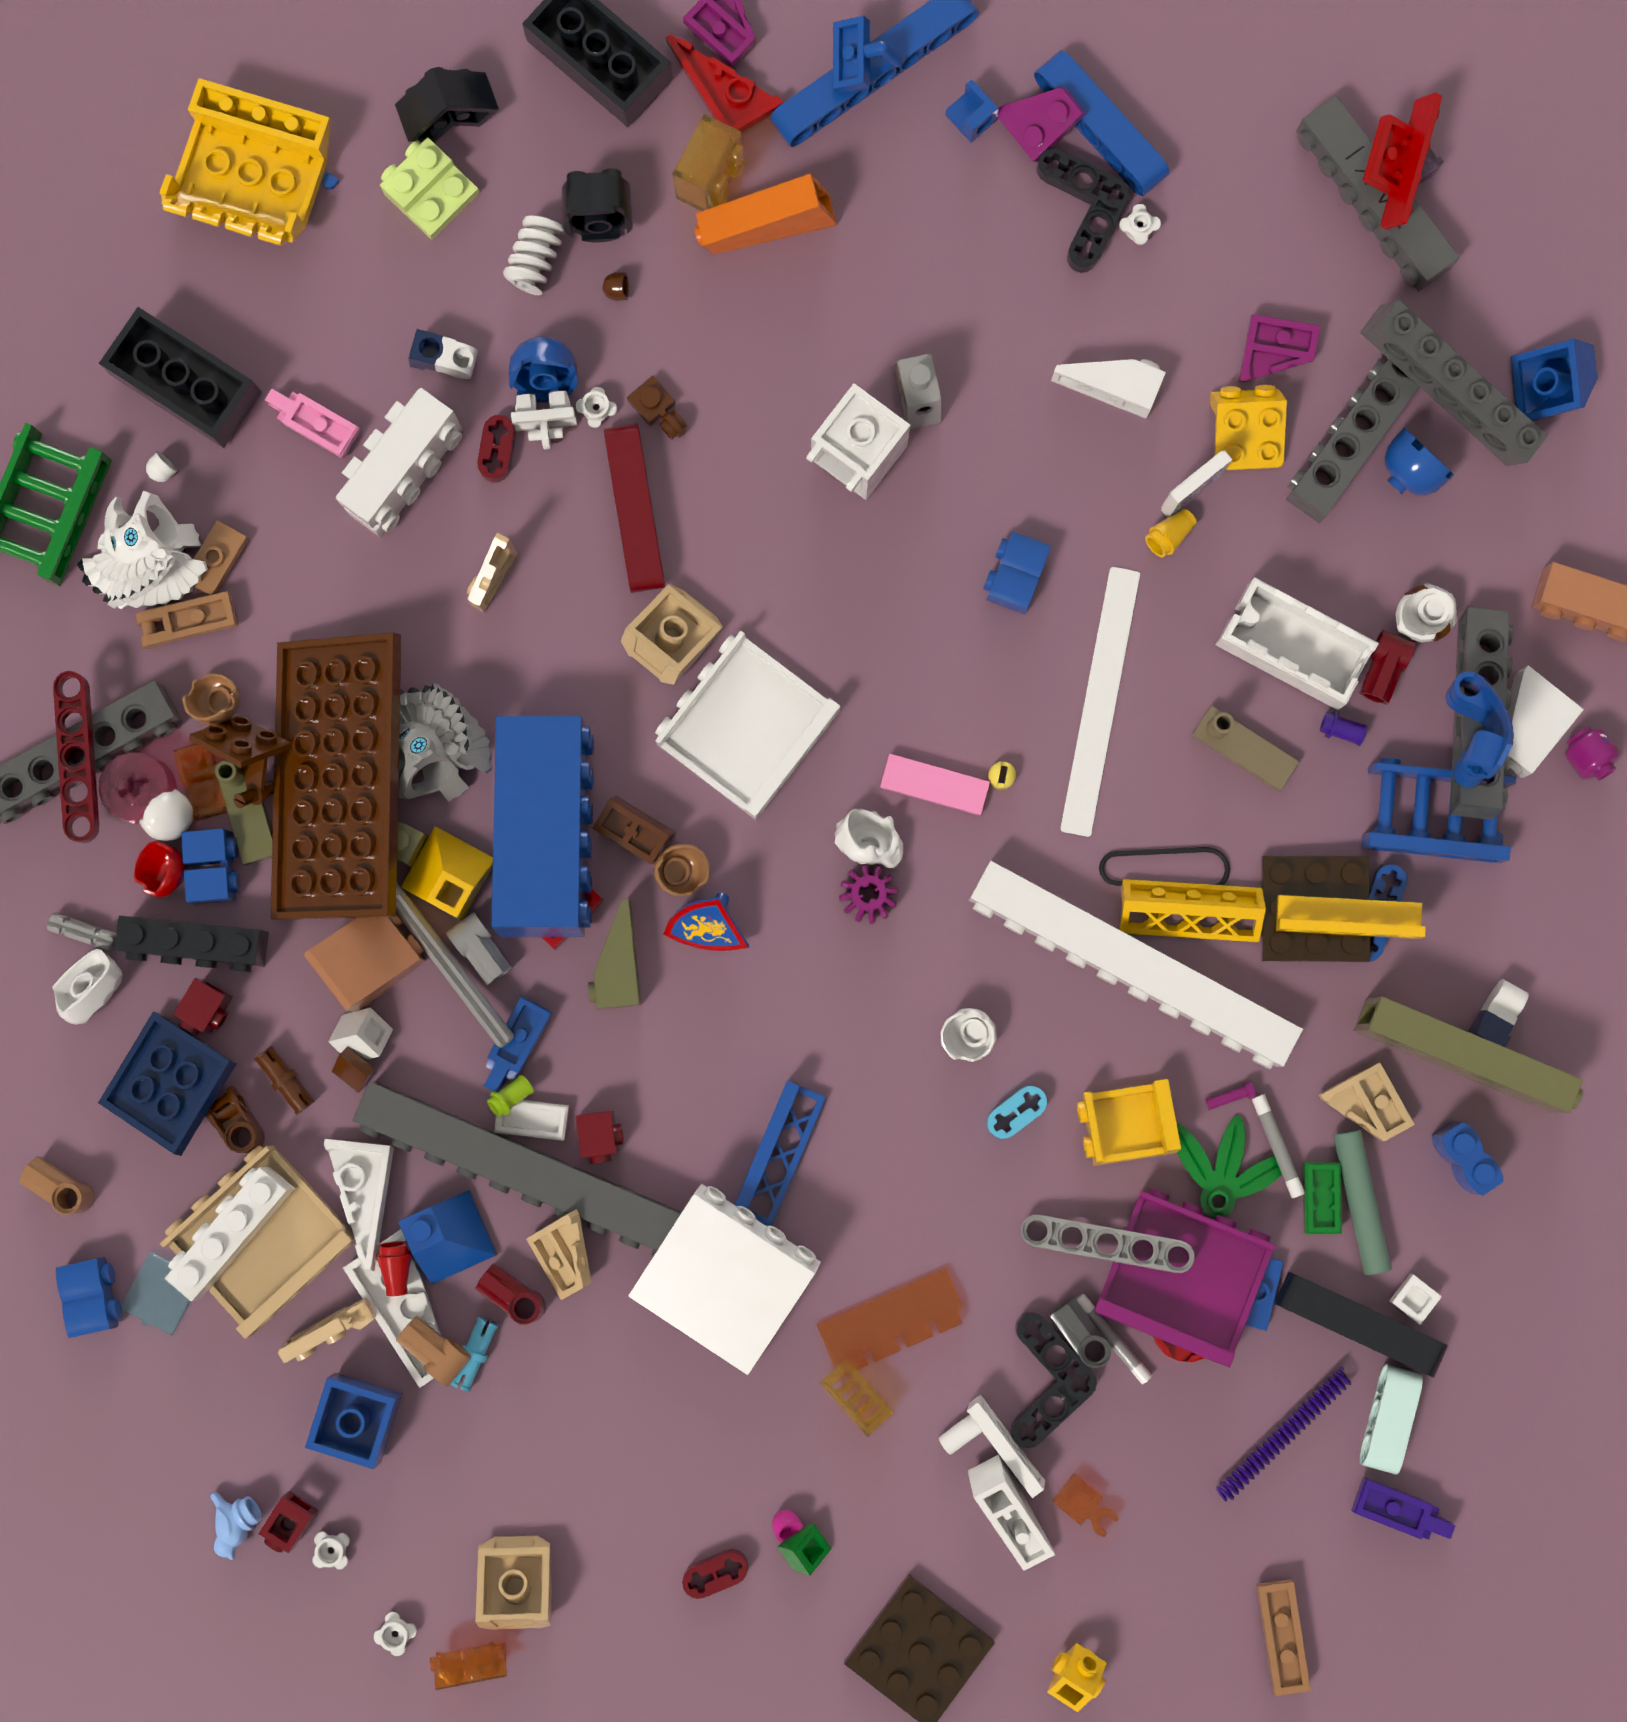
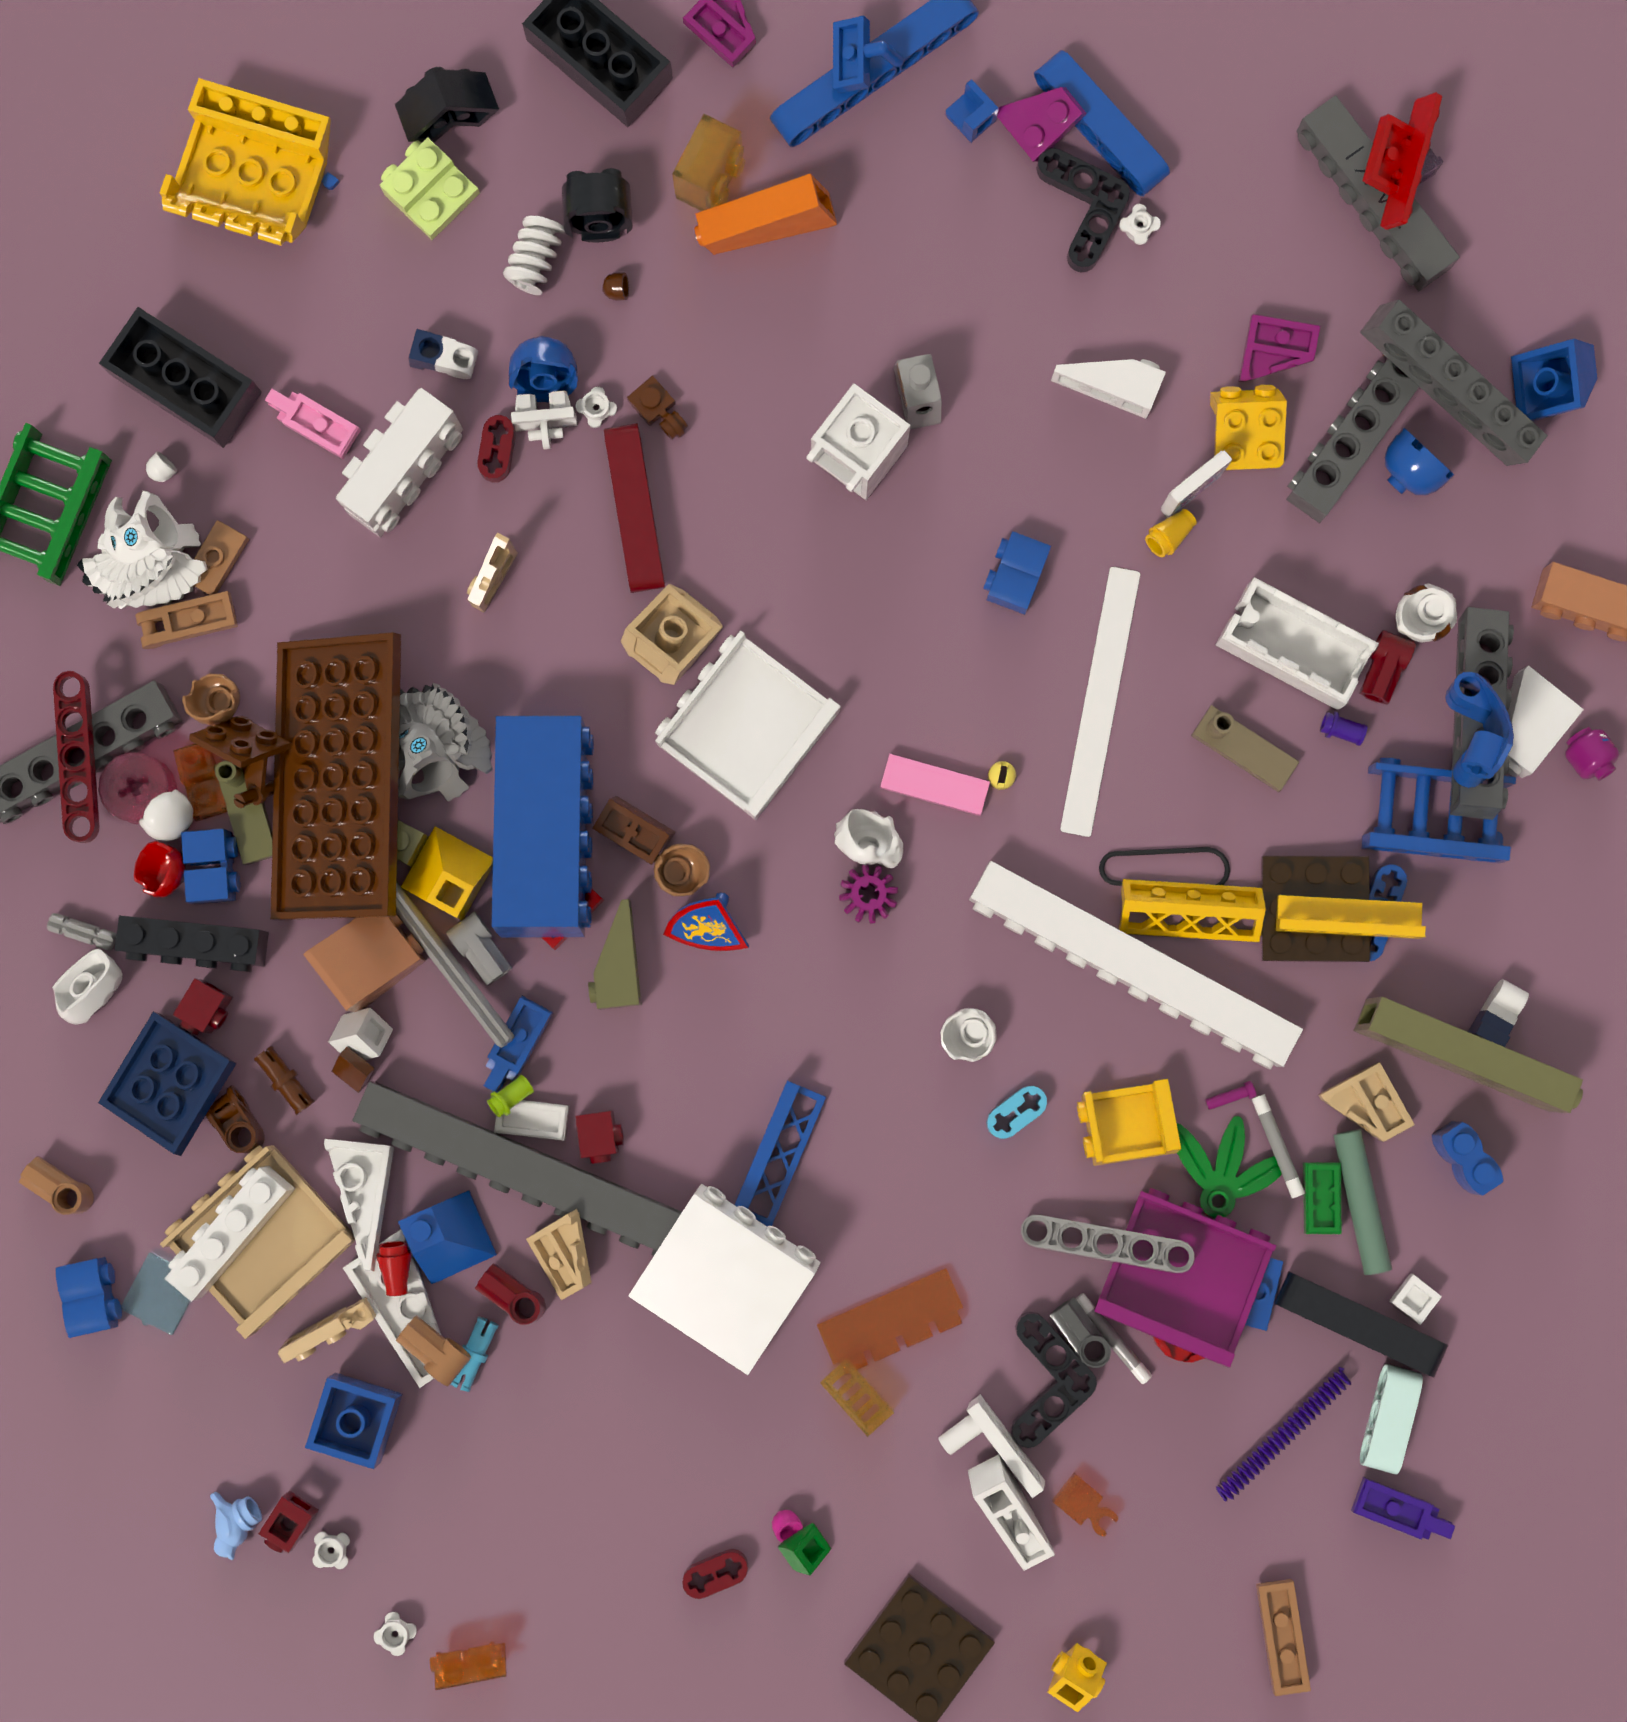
tan slope [475,1535,552,1630] -> none
red wing [666,34,784,140] -> none

